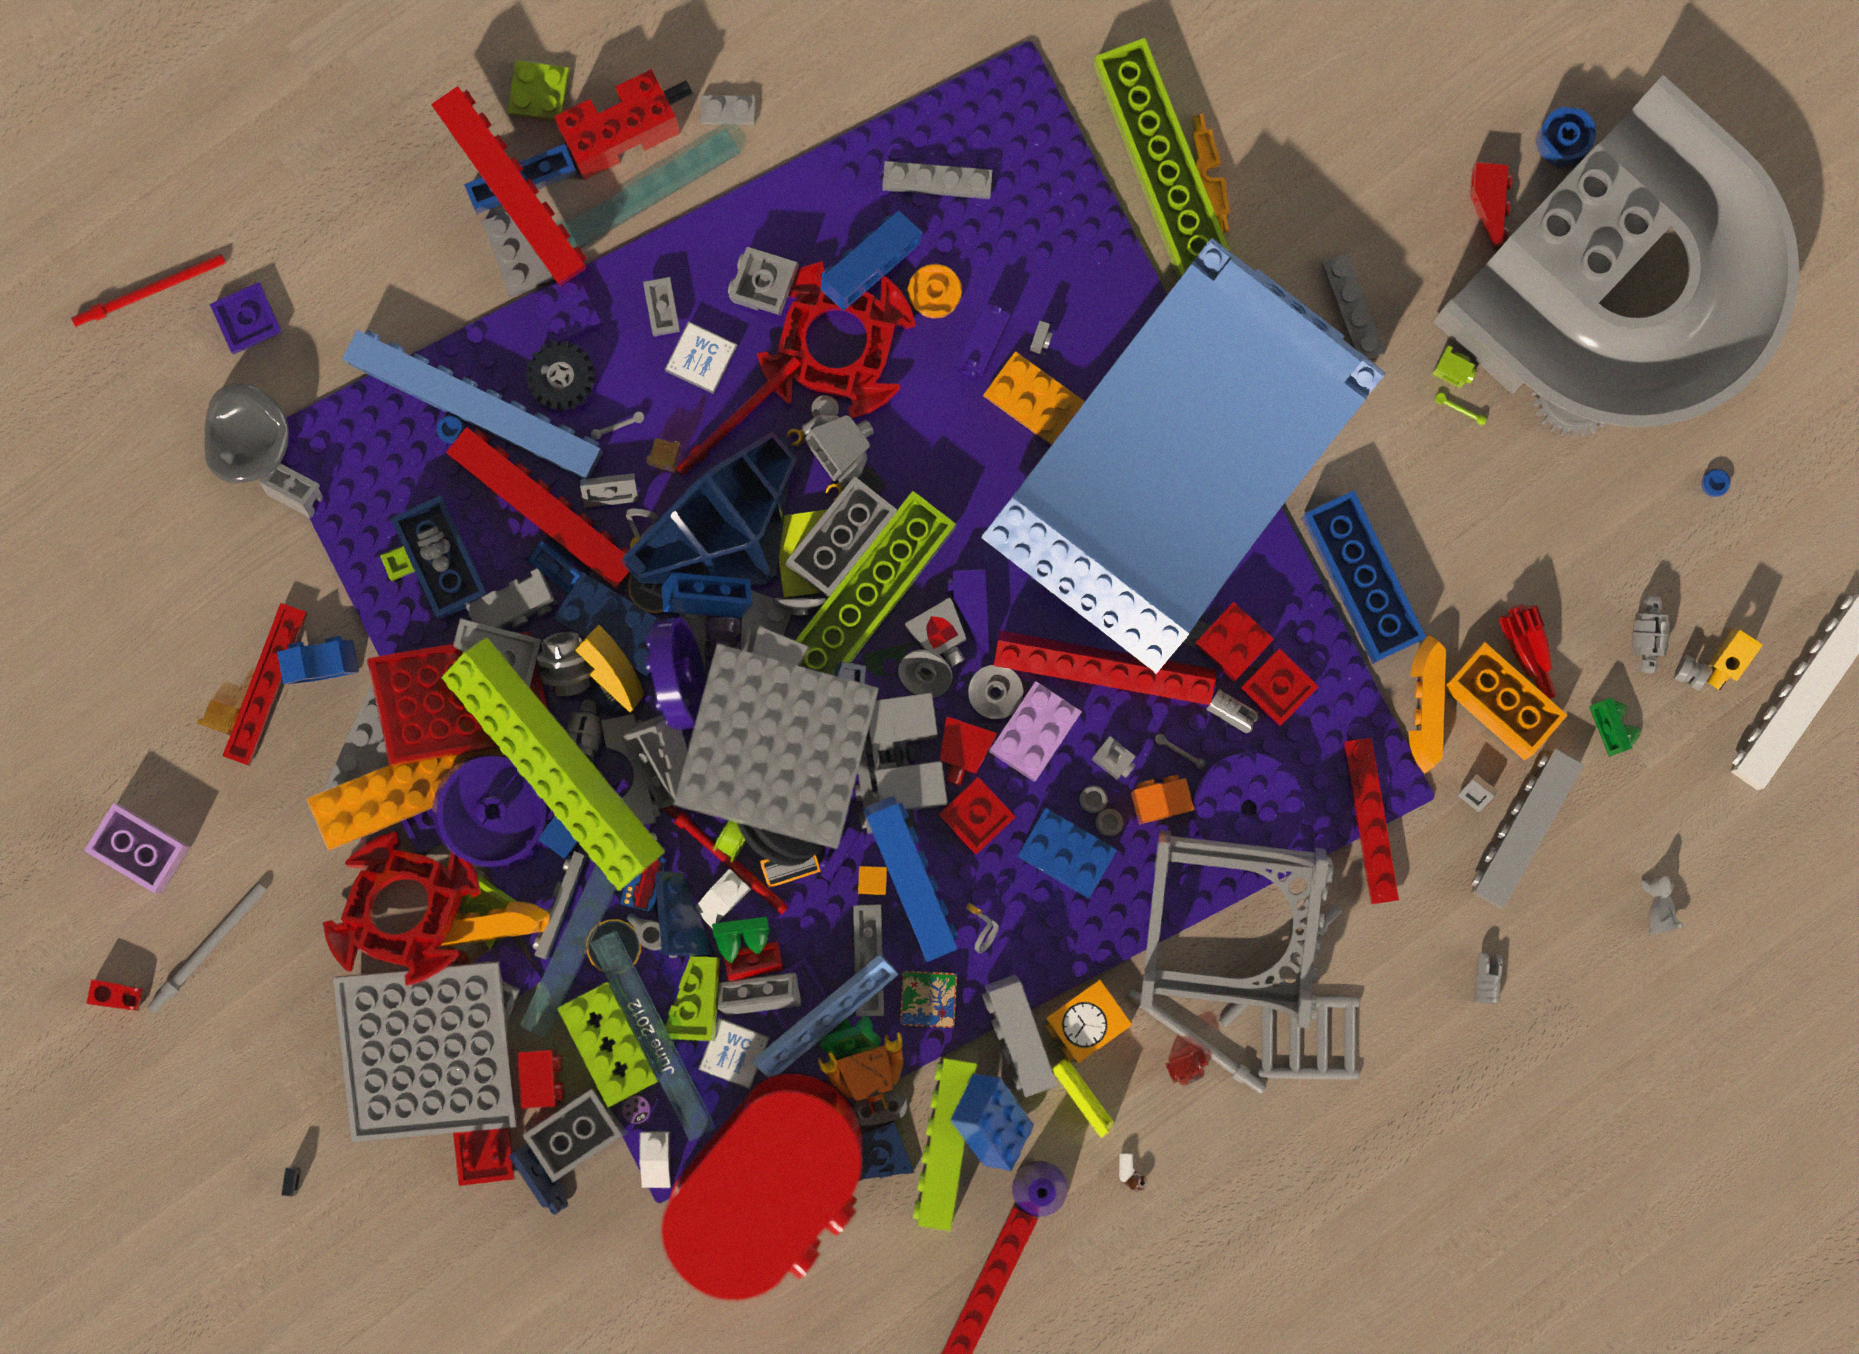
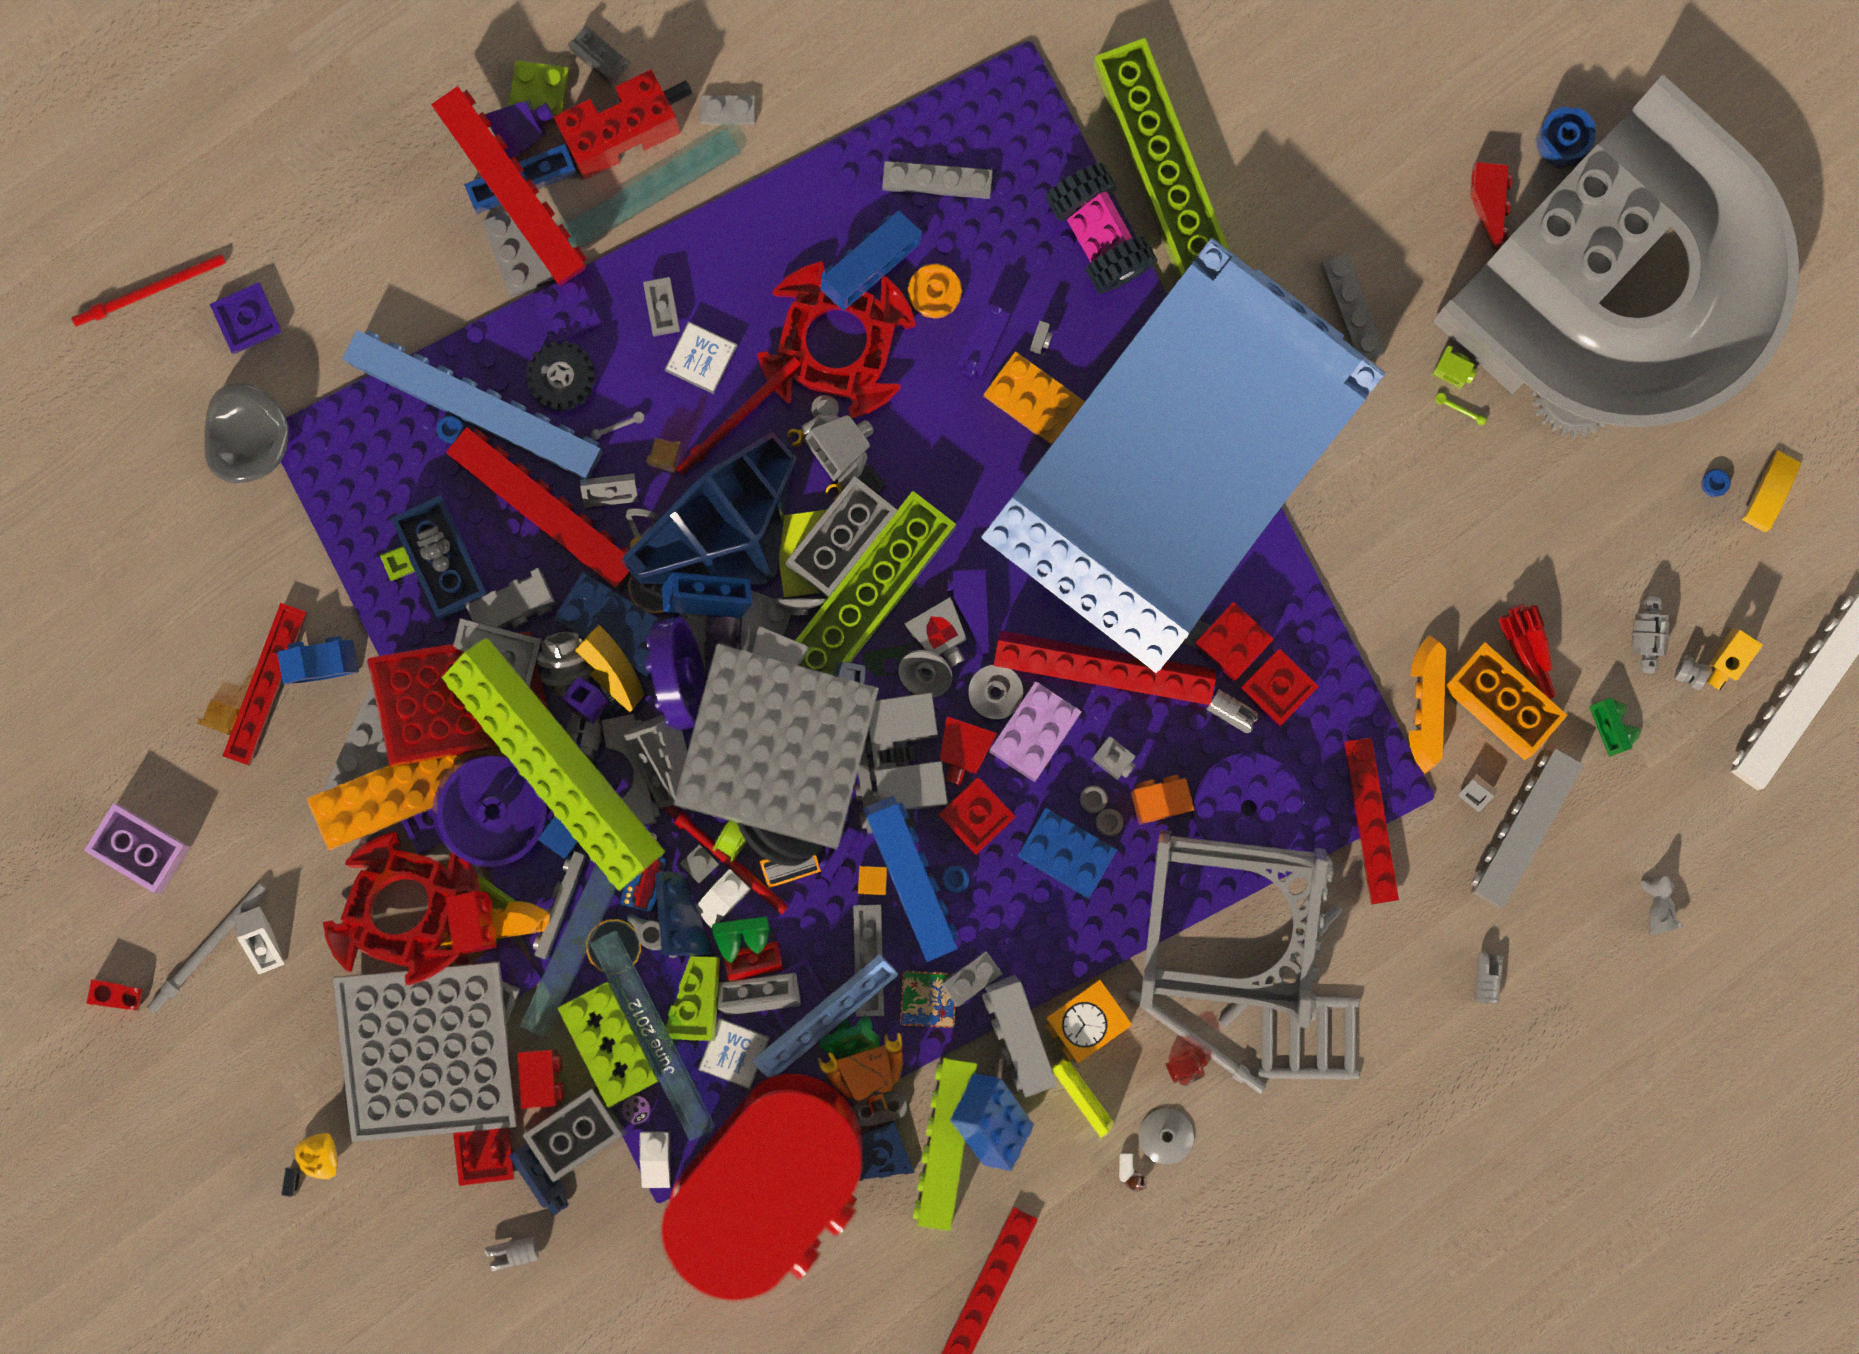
light grey hinge [259,464,322,518] -> none
blue slope [527,536,590,595] -> none
light grey plate [728,247,799,316] -> none
light grey piece [965,902,1000,953] -> none
dark purple cone [1012,1161,1067,1217] -> none
light grey hinge [1155,734,1206,769] -> none
light orange piece [1192,114,1230,233] -> none
blue brick [1302,490,1426,664] -> none
none -> white slope [234,906,284,974]
none -> yellow piece [294,1133,338,1179]
none -> red brick [445,891,497,954]
none -> light grey hinge [484,1236,539,1271]
none -> dark purple torso [485,100,554,159]
none -> dark purple brick [562,677,609,725]
none -> dark grey hinge [568,26,630,85]
none -> light grey plate [680,845,719,884]
none -> light grey plate [941,951,1002,1006]
none -> blue tile [942,865,969,893]
none -> black plate [1045,162,1158,294]
none -> light grey dish [1139,1109,1194,1164]
none -> yellow slope [1741,450,1801,532]

